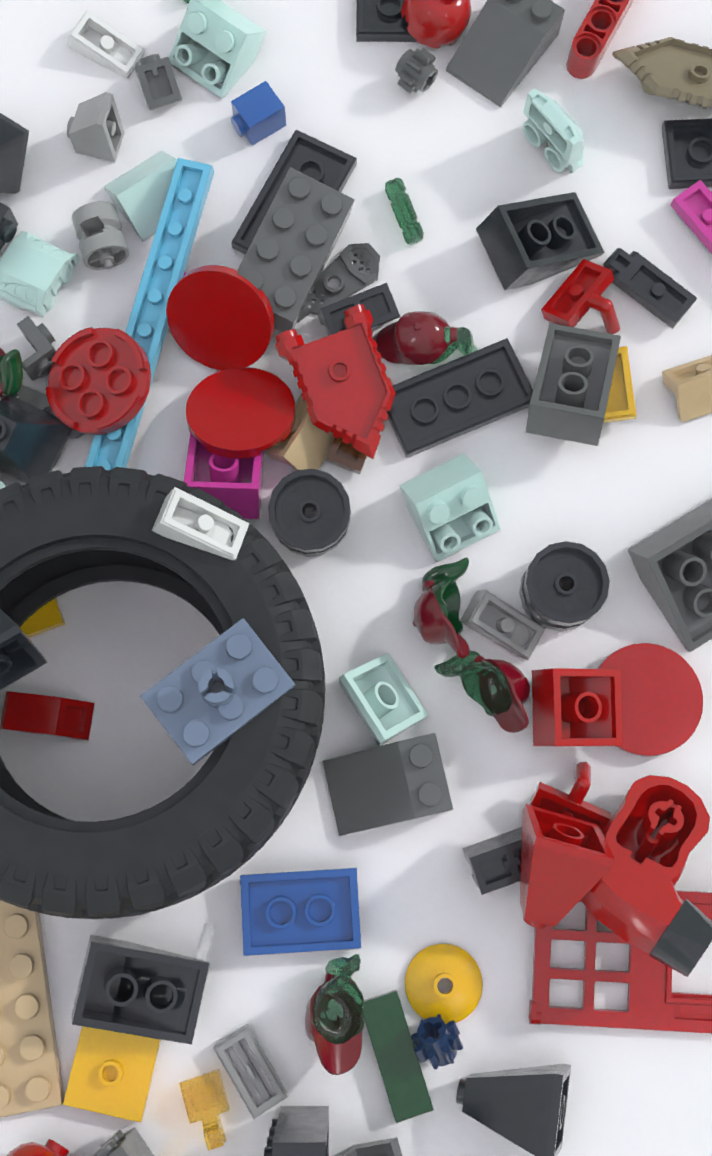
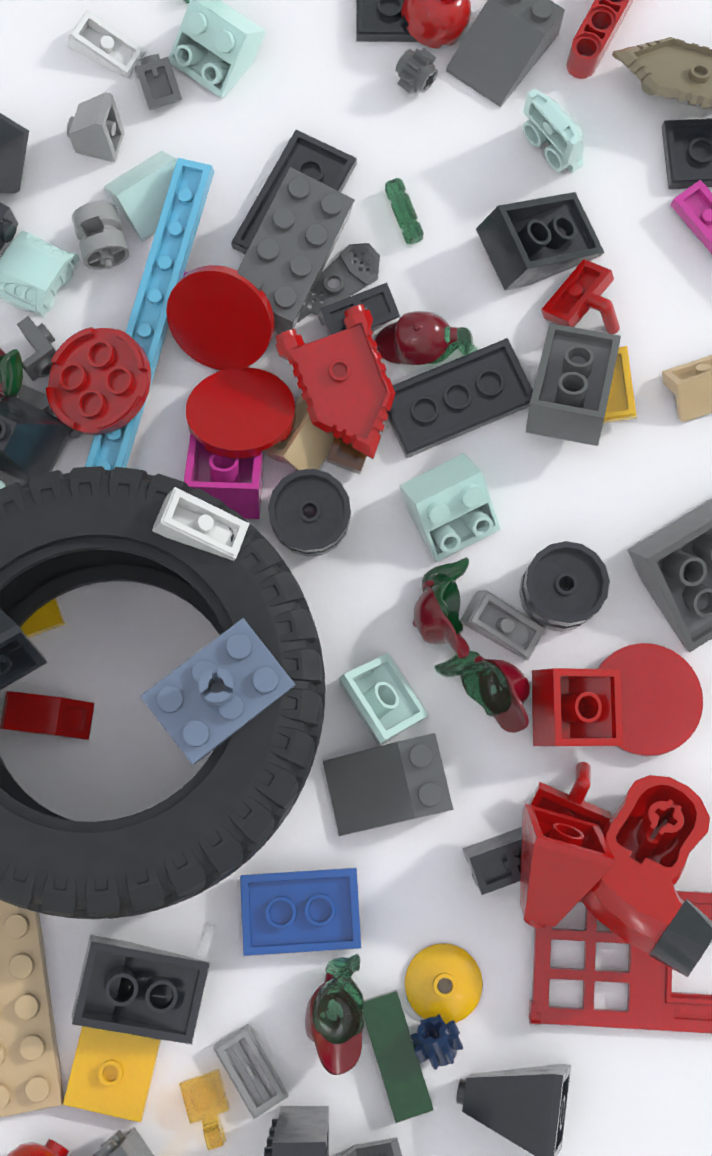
blue brick [230,81,286,146] -> none
black hinge [603,248,697,329] -> none

